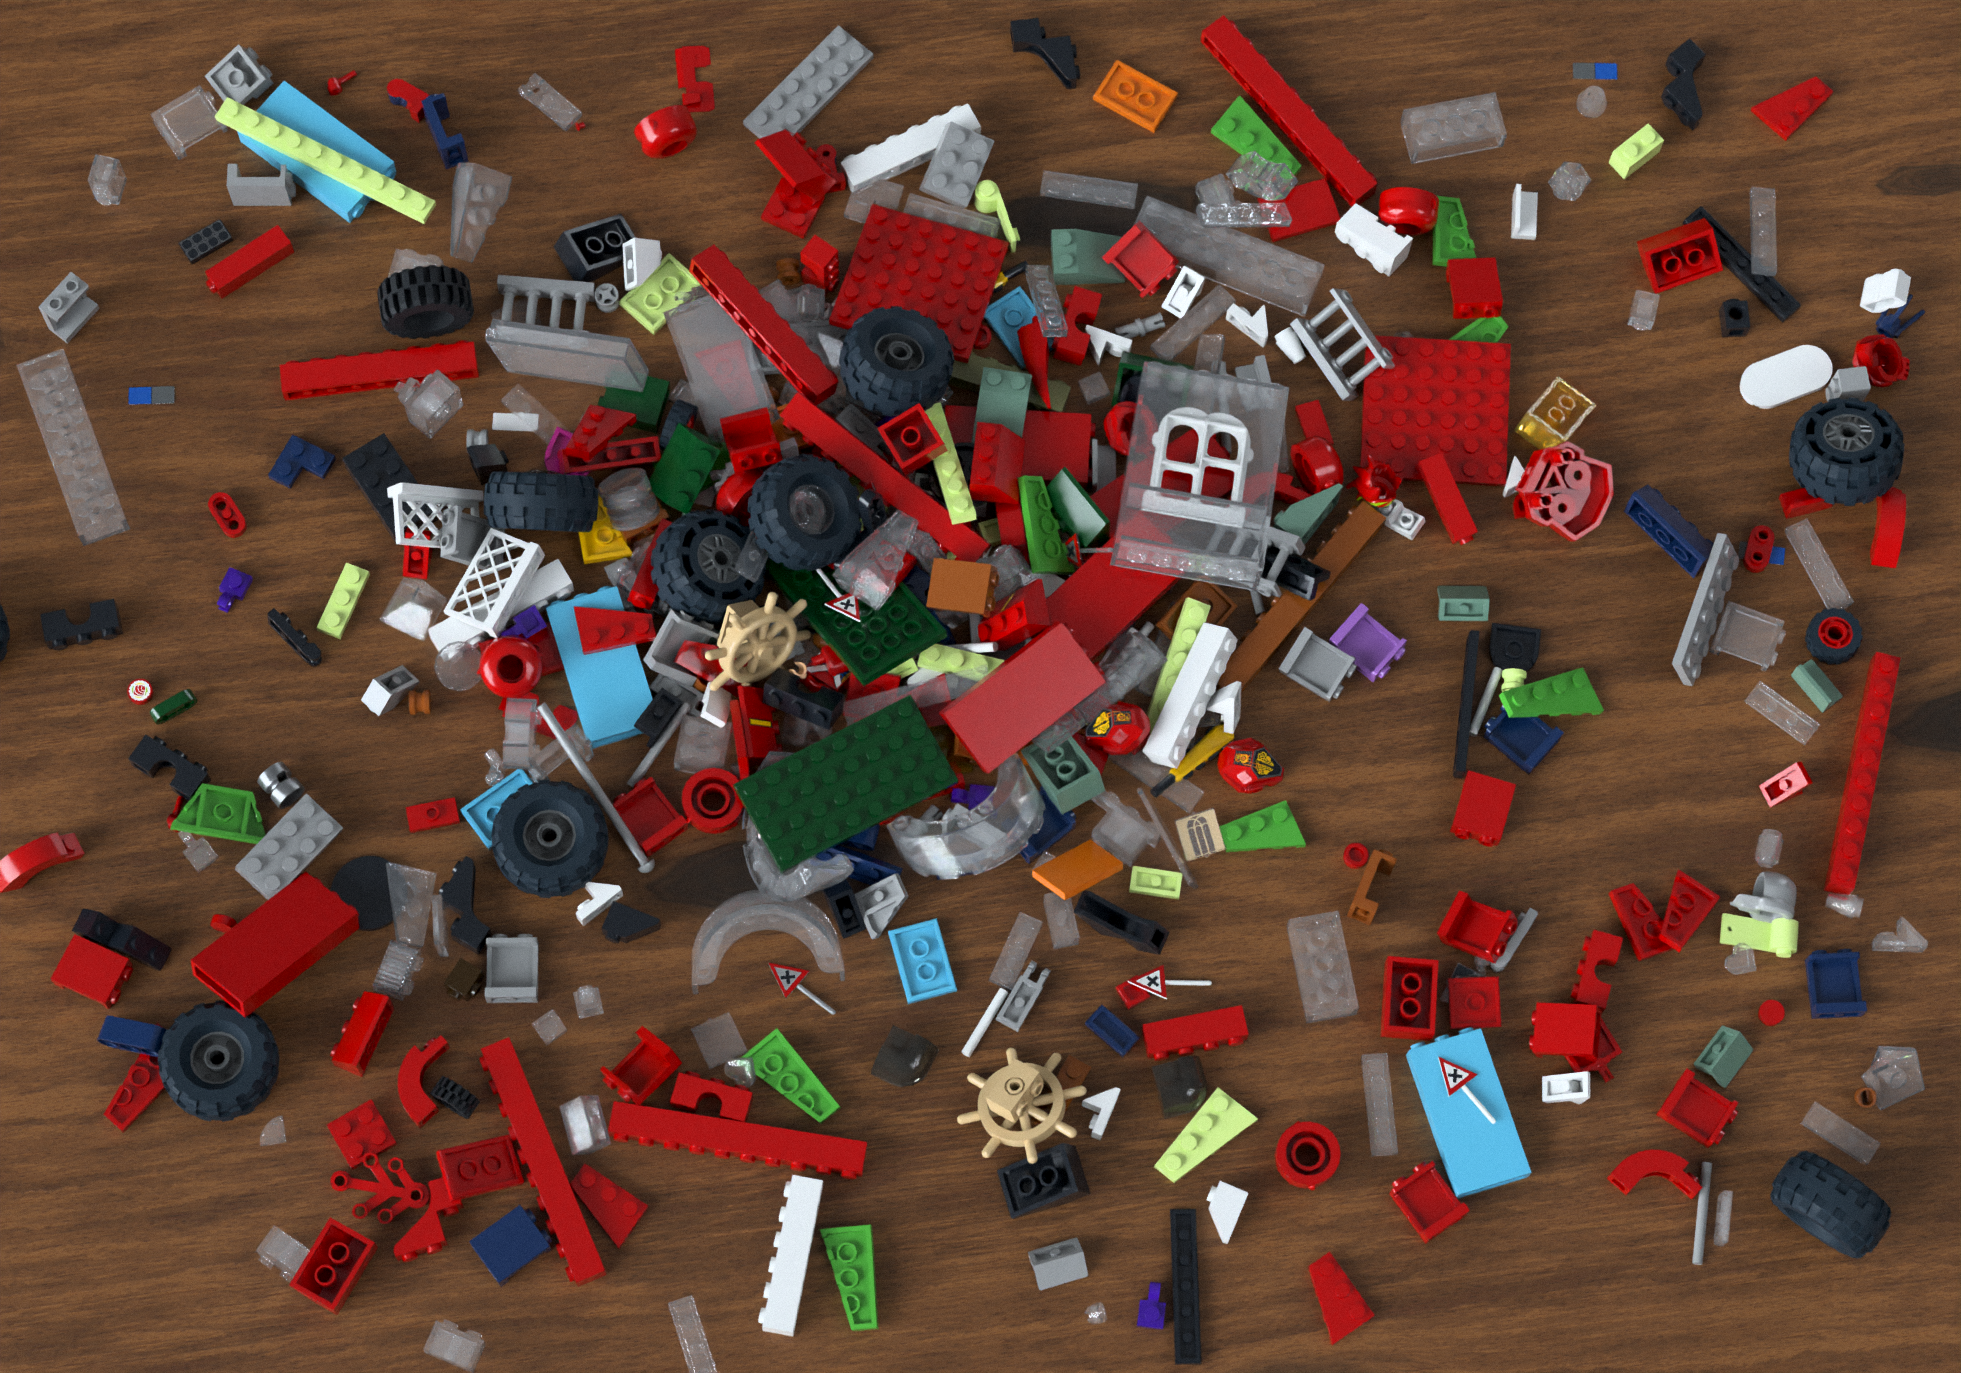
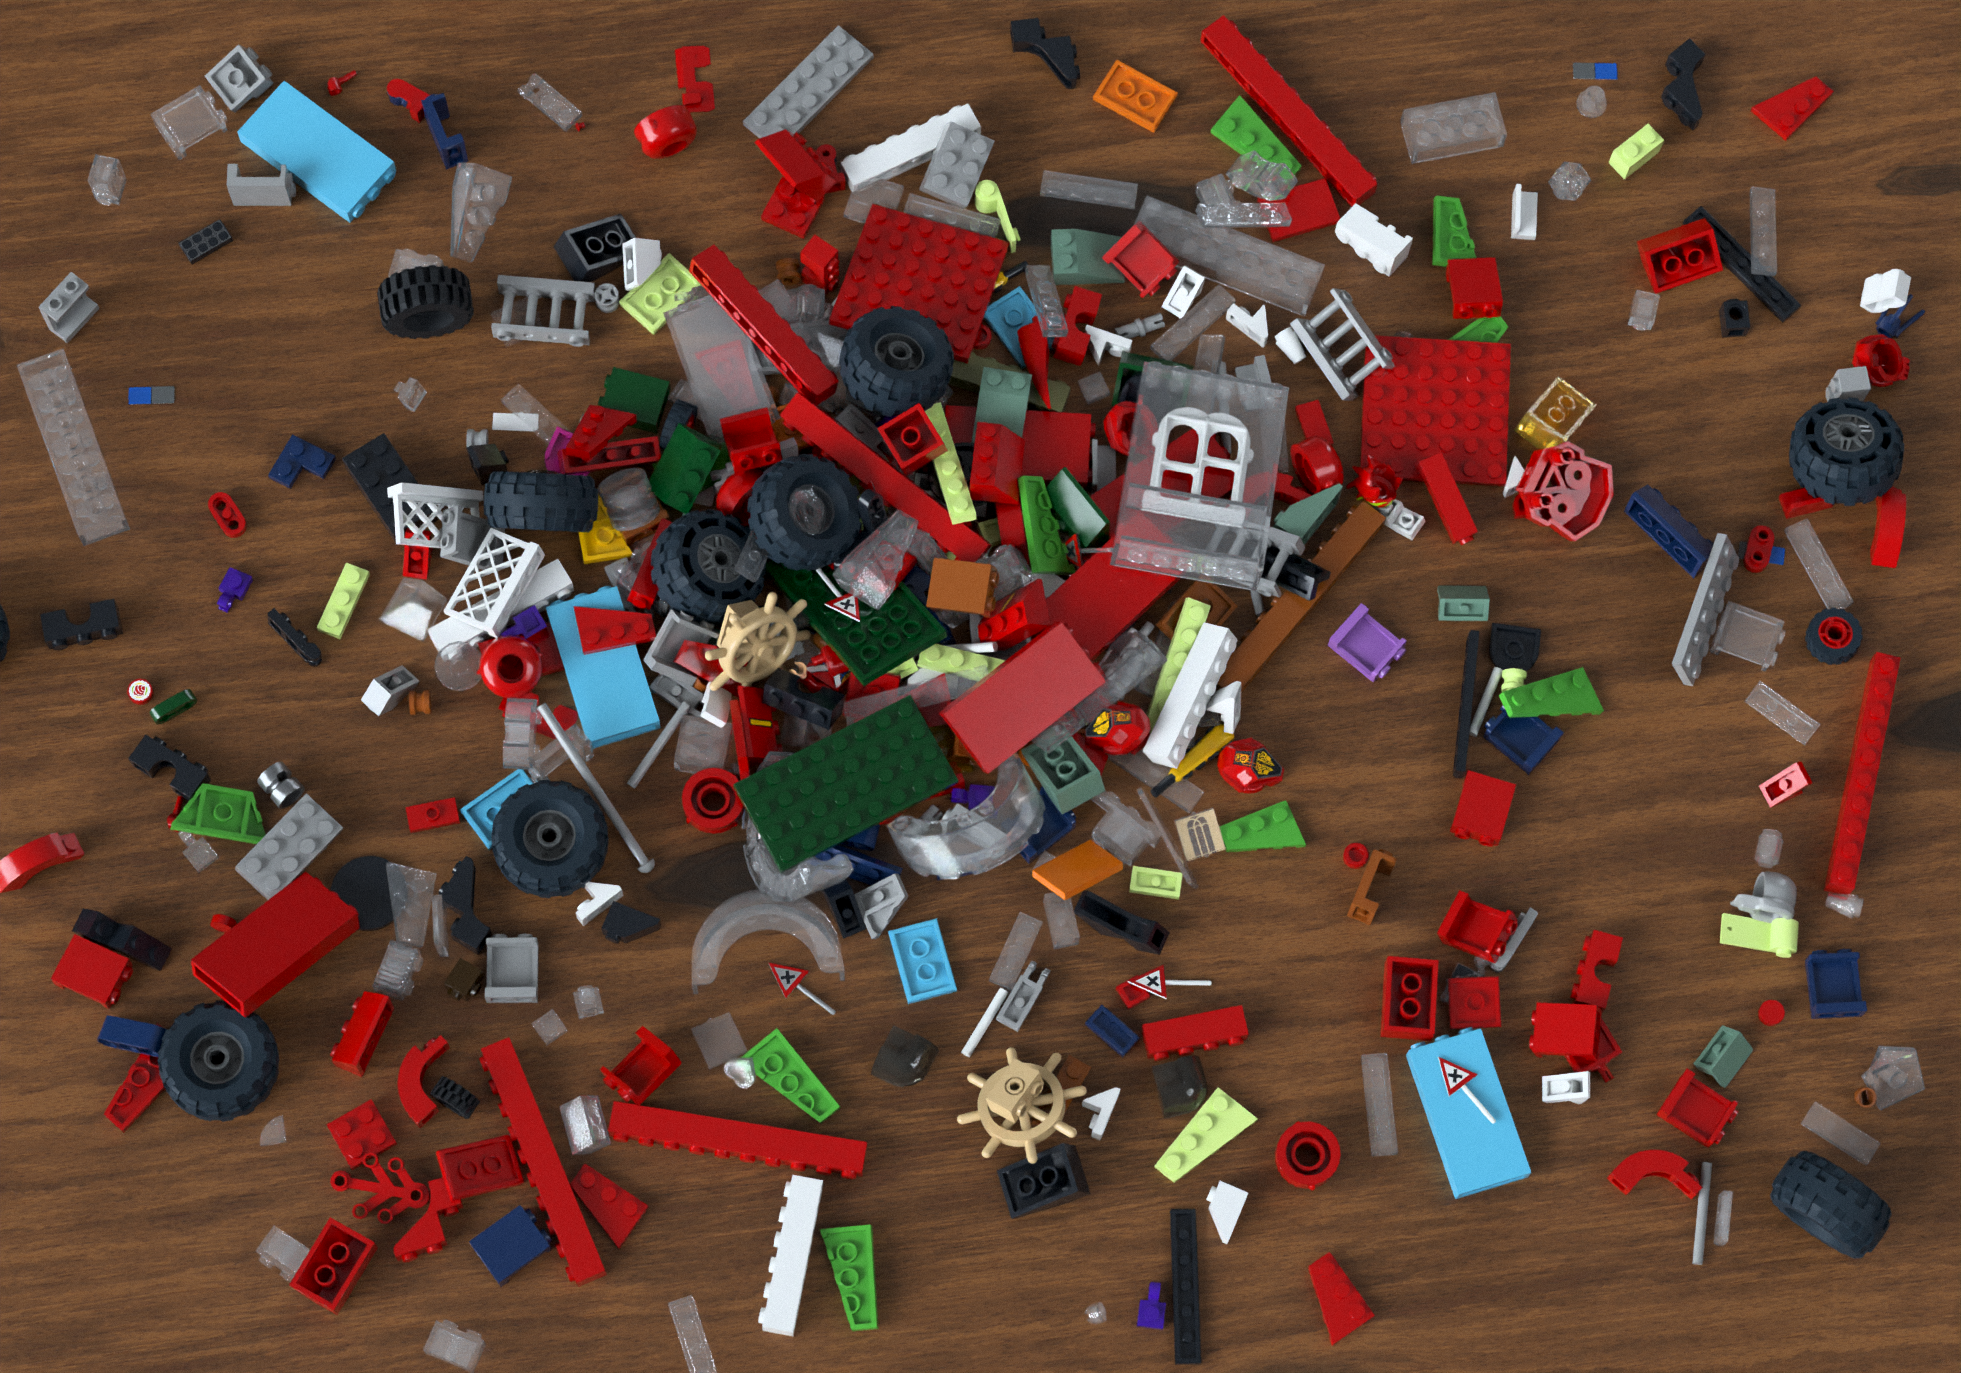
red brick [205,225,294,299] -> none
yellowish green plate [215,97,436,224] -> none
red brick [279,340,479,401] -> none
clear brick [404,369,463,439] -> none
clear arm [484,748,506,786] -> none
clear brick [485,319,649,392] -> none
red panel [612,777,688,858] -> none
black panel [634,688,683,748] -> none
red arch [670,1071,753,1122] -> none
light grey panel [1028,1237,1088,1290] -> none
light grey panel [1279,627,1357,702] -> none
clear brick [1286,911,1359,1023] -> none
red piece [1378,187,1439,236] -> none
red panel [1389,1161,1470,1244] -> none
red wing [1608,883,1674,961] -> none
red wing [1658,869,1720,953] -> none
clear tile [1724,943,1756,974] -> none
white tile [1739,345,1832,409] -> none
sand green panel [1791,659,1843,713] -> none
clear slope [1872,917,1928,953] -> none

